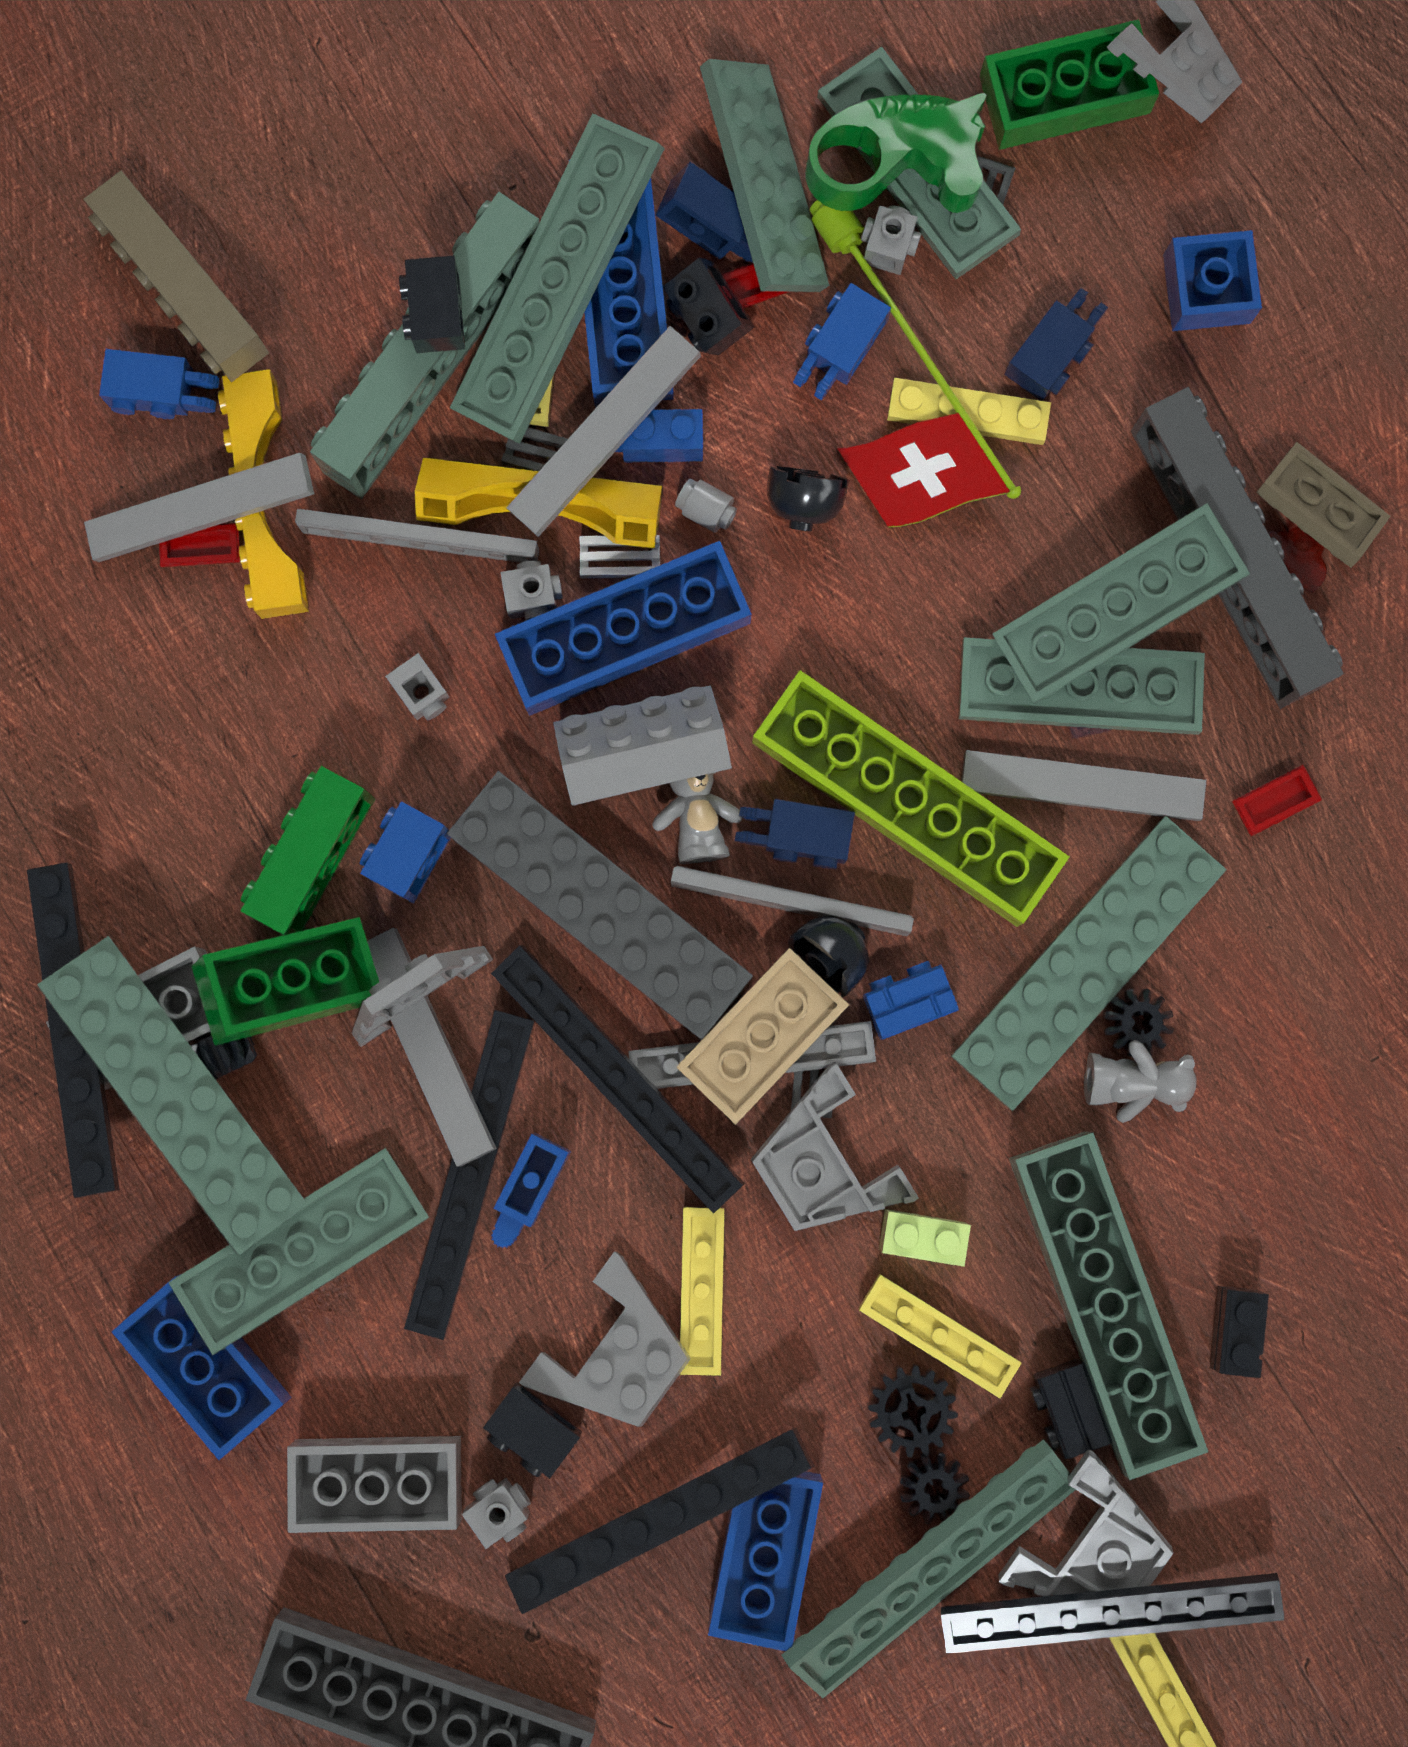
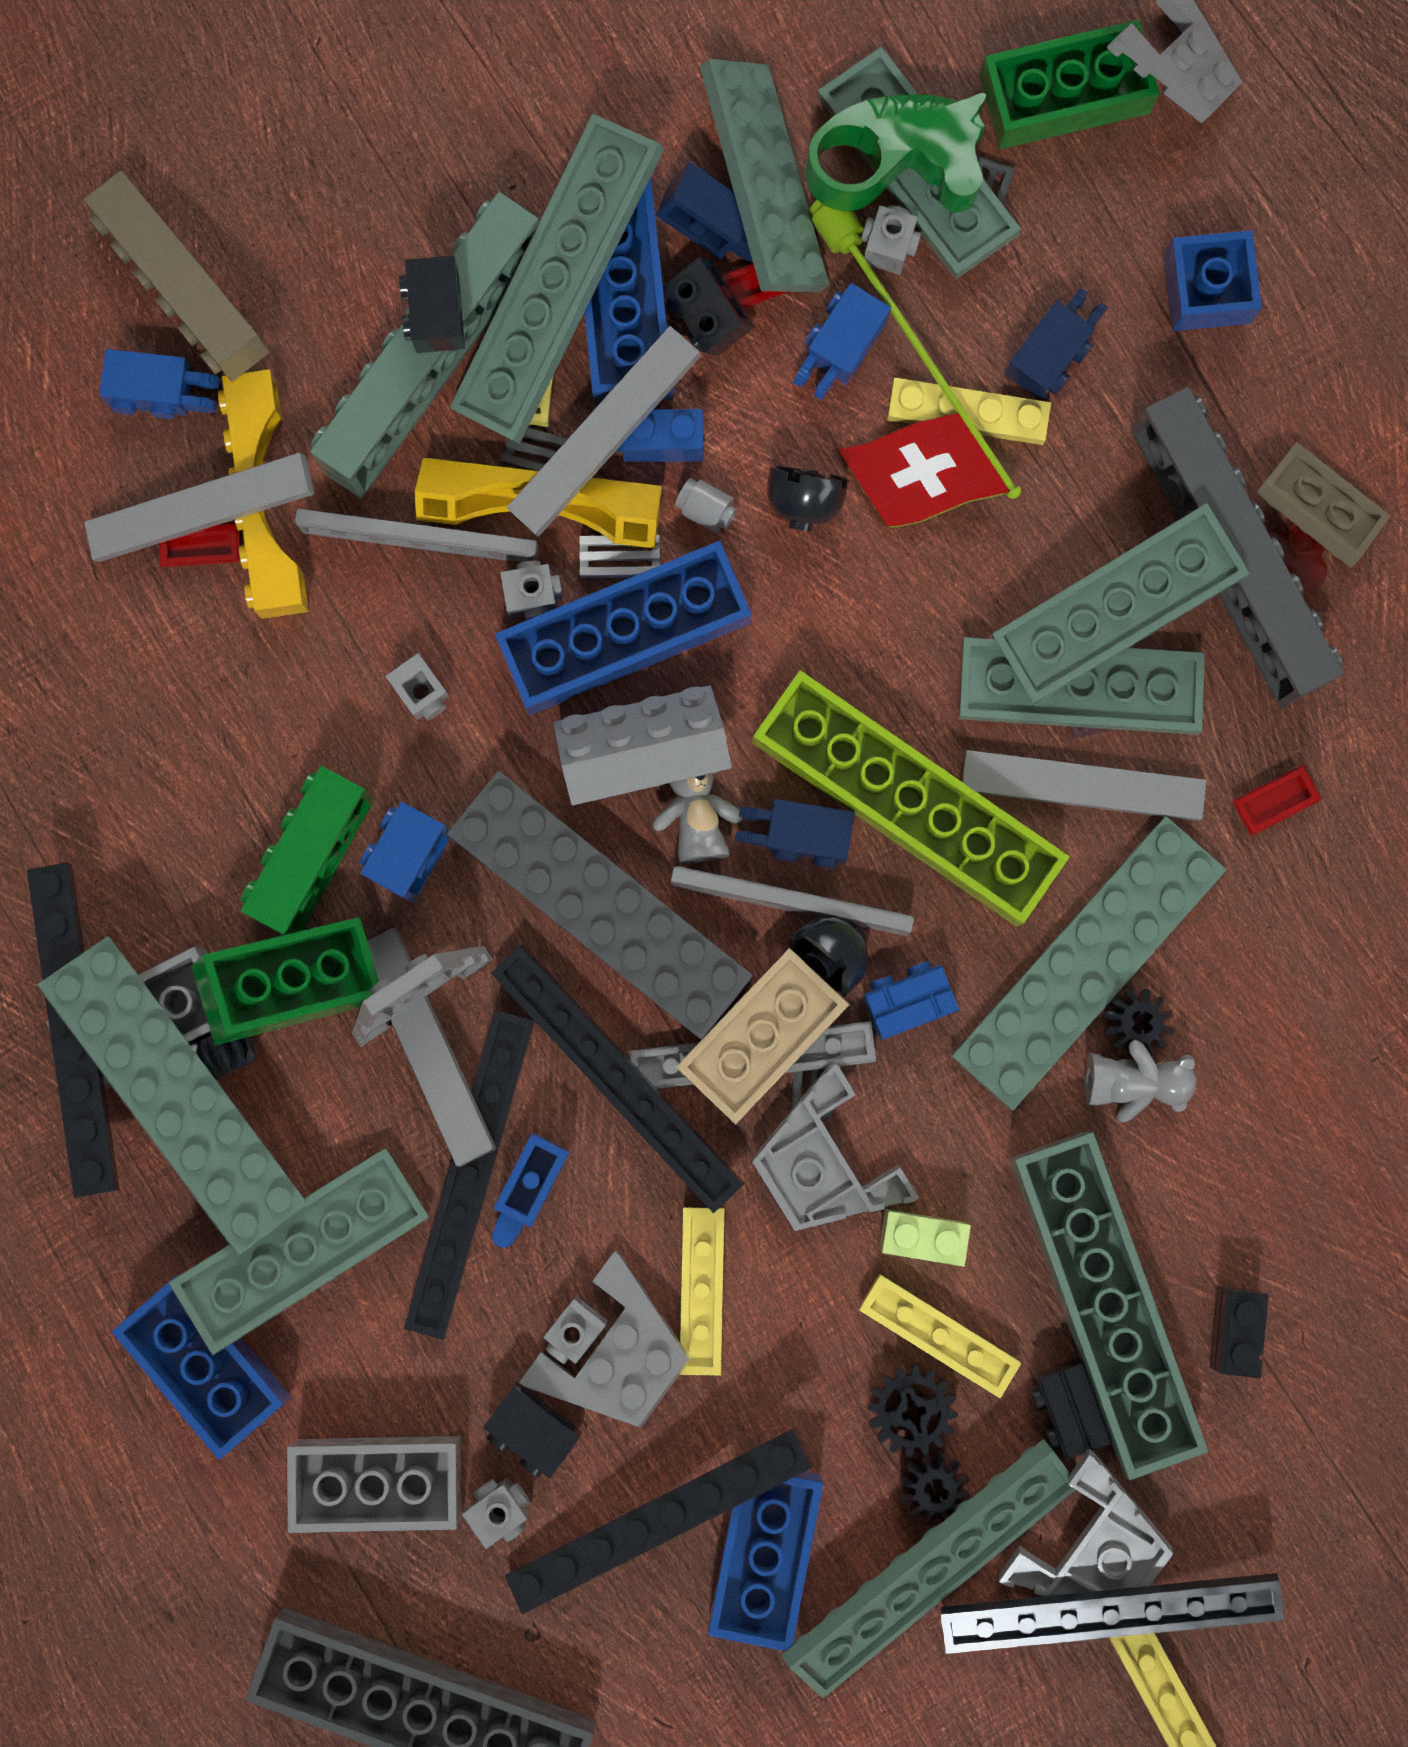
none -> light grey brick [543,1295,608,1364]

